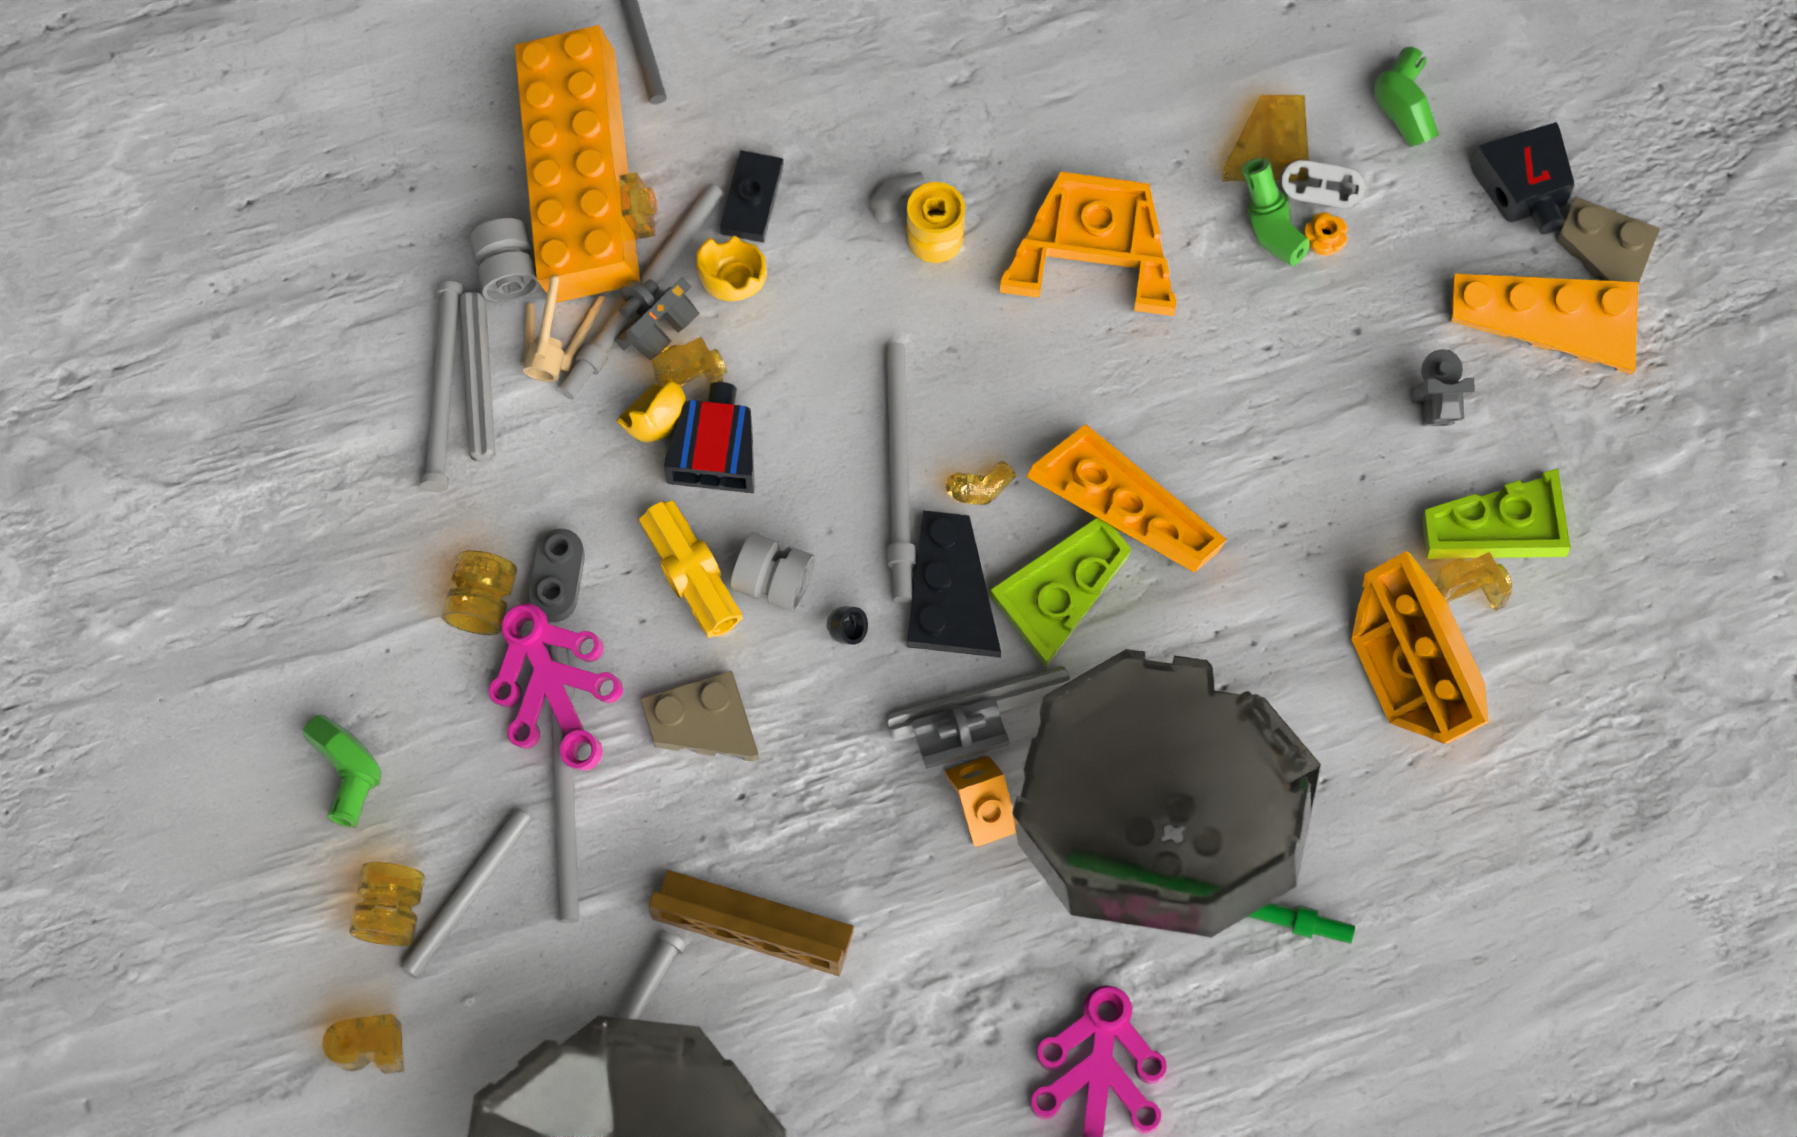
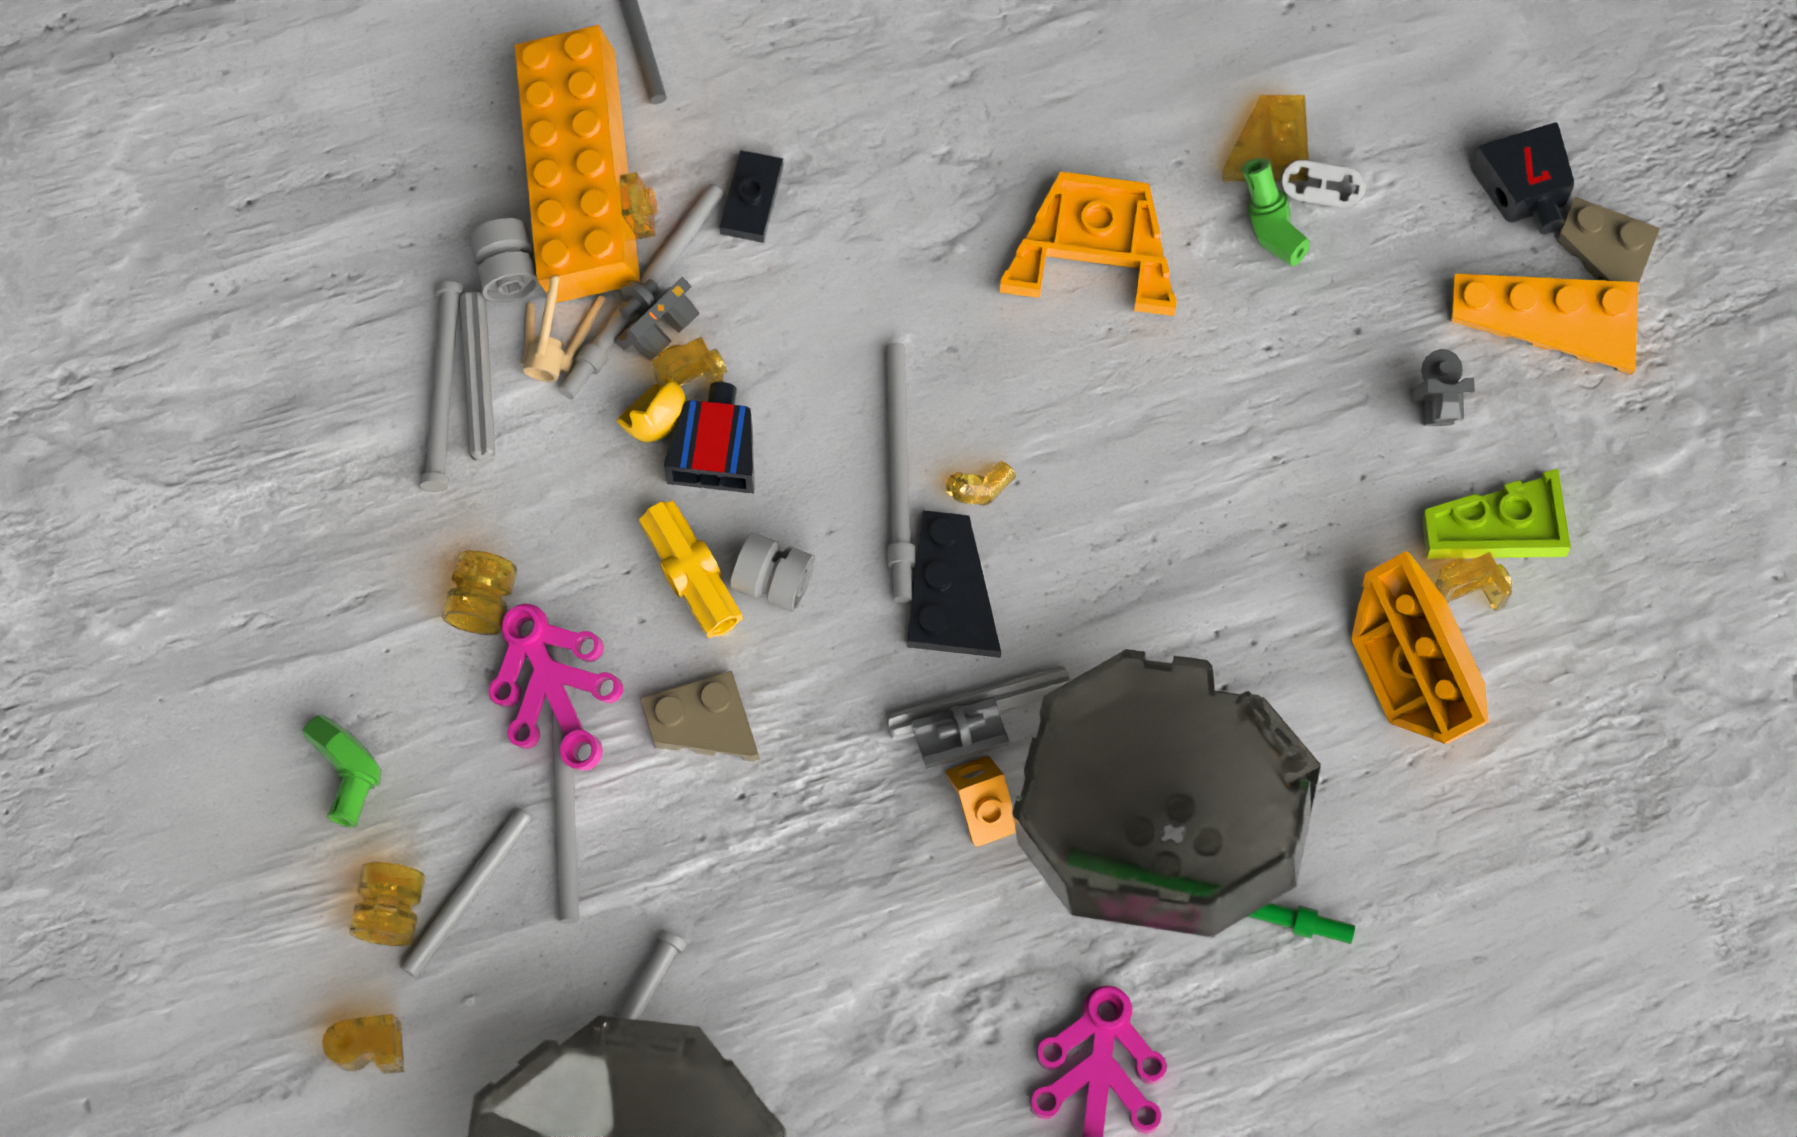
dark grey plate [528,529,585,622] -> none
pearl gold fence [649,870,854,976] -> none
yellow hair [696,236,767,302] -> none
black hinge [826,606,868,645] -> none
light grey arm [870,171,925,223] -> none
yellow wheel [906,182,965,263] -> none
lime wing [990,518,1131,668] -> none
light orange wing [1027,424,1227,573] -> none
light orange plate [1304,212,1348,256] -> none
bright green arm [1374,47,1439,147] -> none

